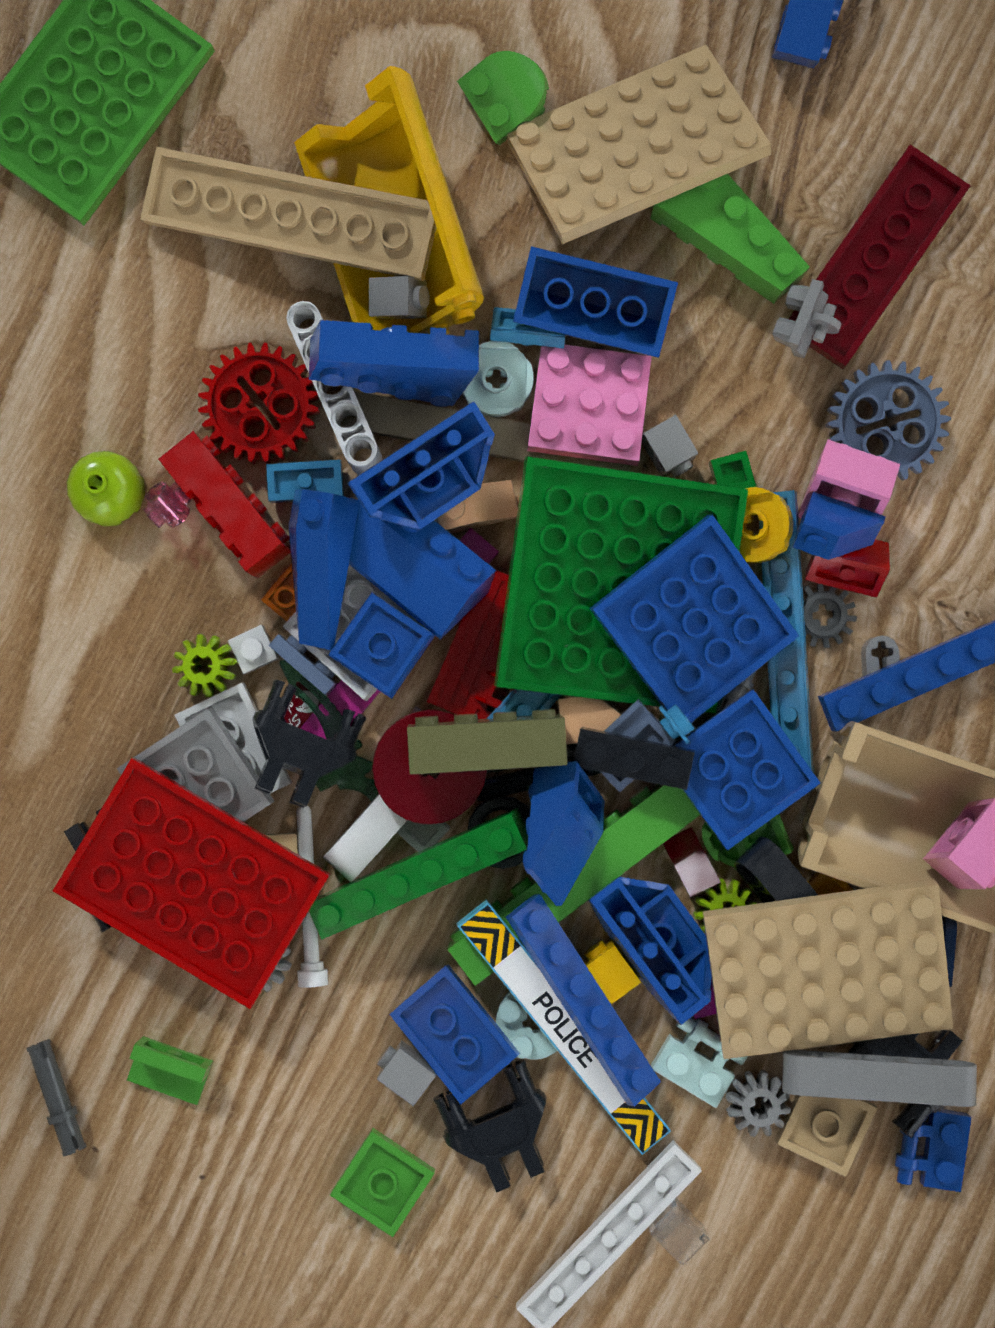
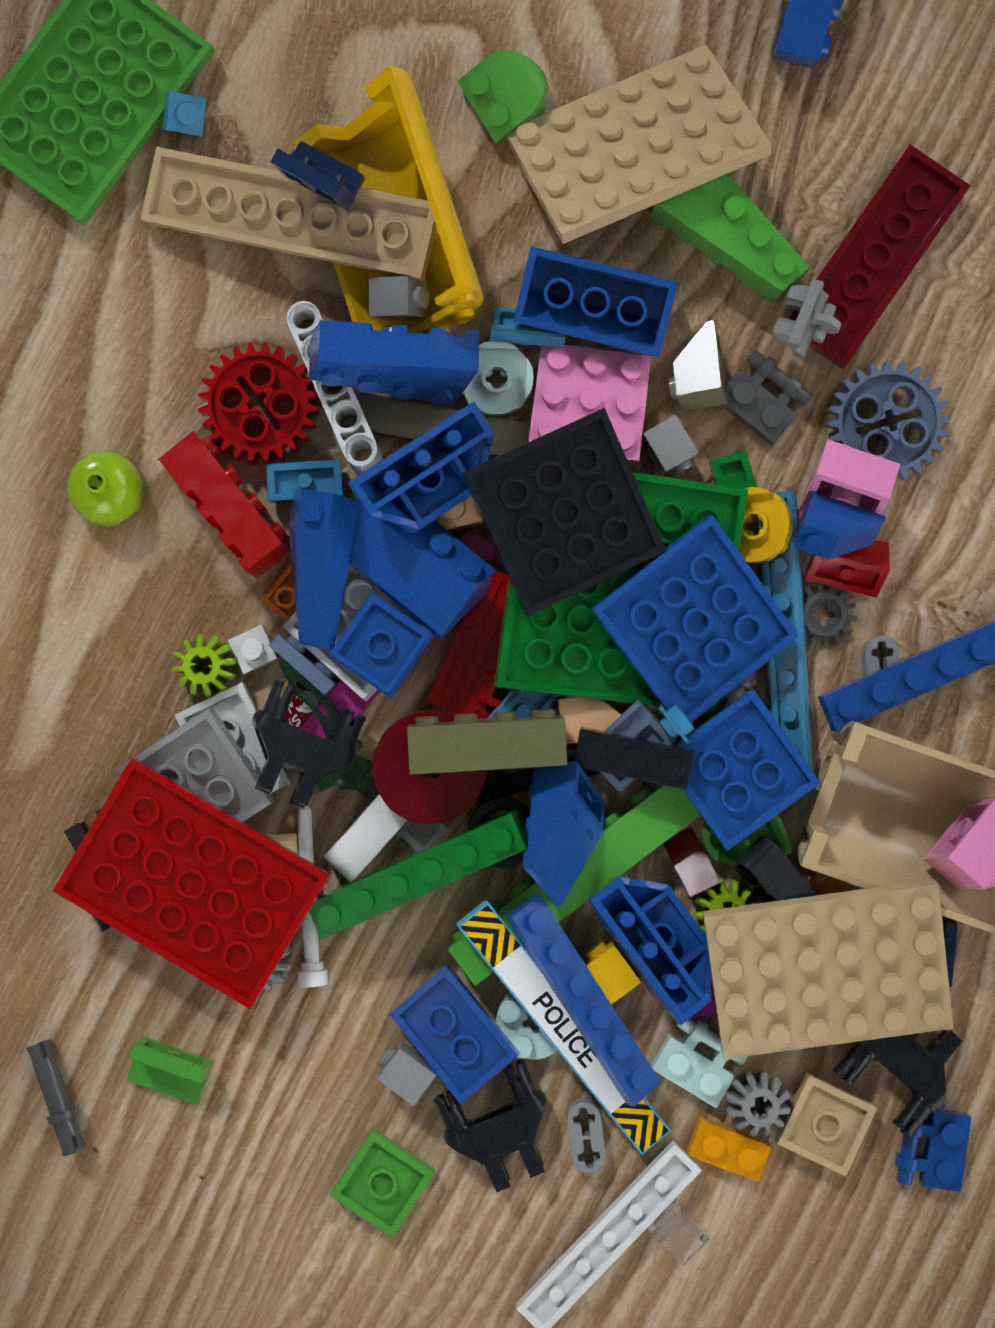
clear pink gear [143,482,191,528] -> none
light grey beam [782,1050,977,1107] -> none
none -> dark azure plate [162,91,206,137]
none -> dark blue bracket [270,141,365,211]
none -> black plate [461,408,666,616]
none -> light grey beam [566,1097,606,1174]
none -> slope [669,320,728,412]
none -> light orange plate [686,1116,772,1182]
none -> dark grey plate [721,349,813,446]

